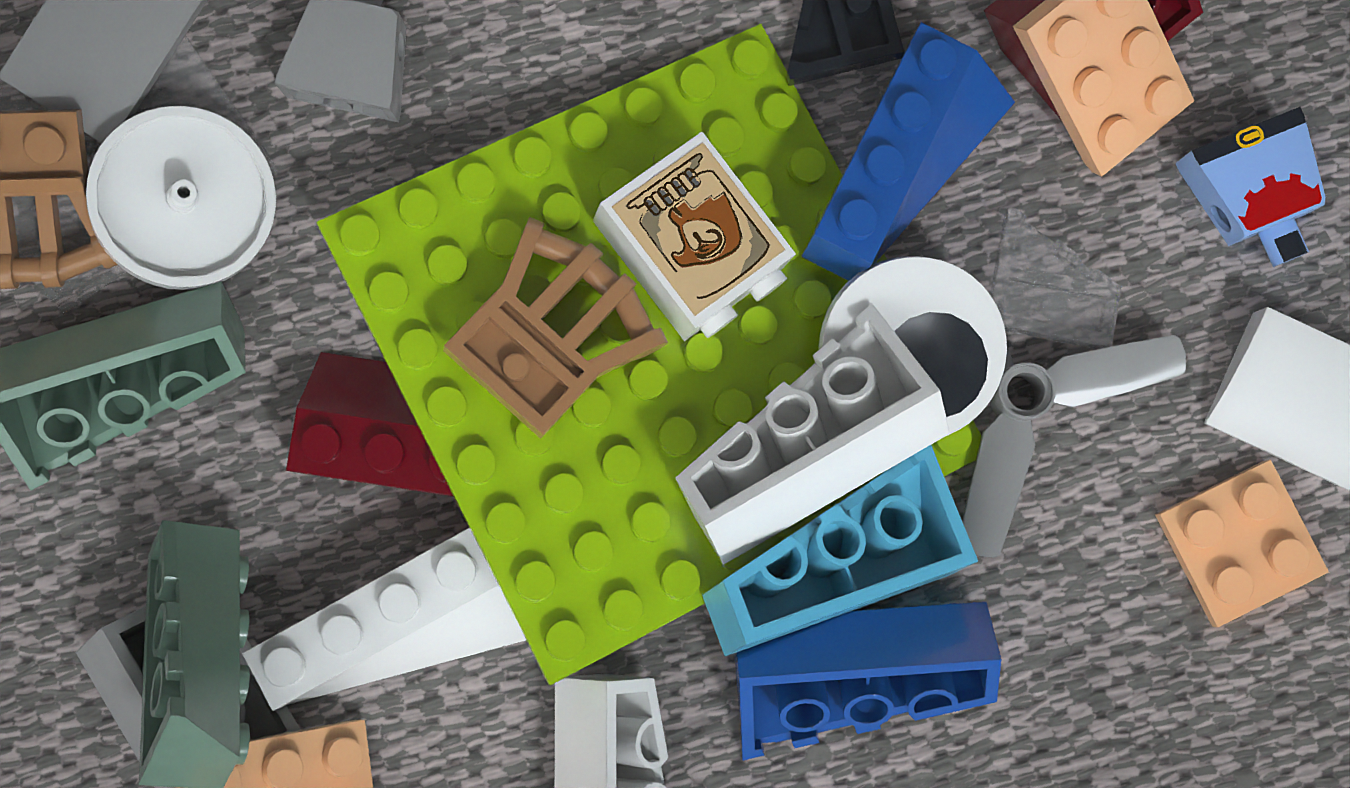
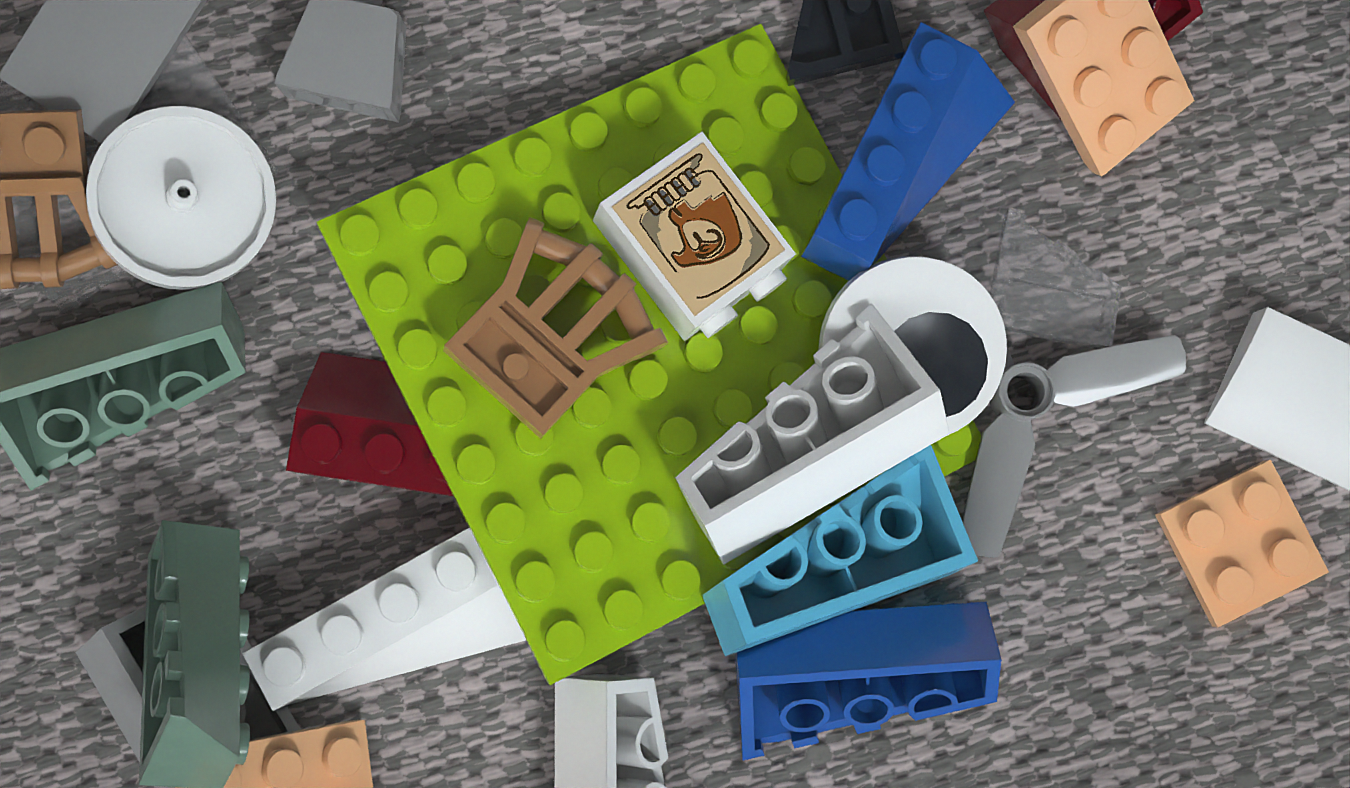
light blue torso [1175,107,1326,267] -> none

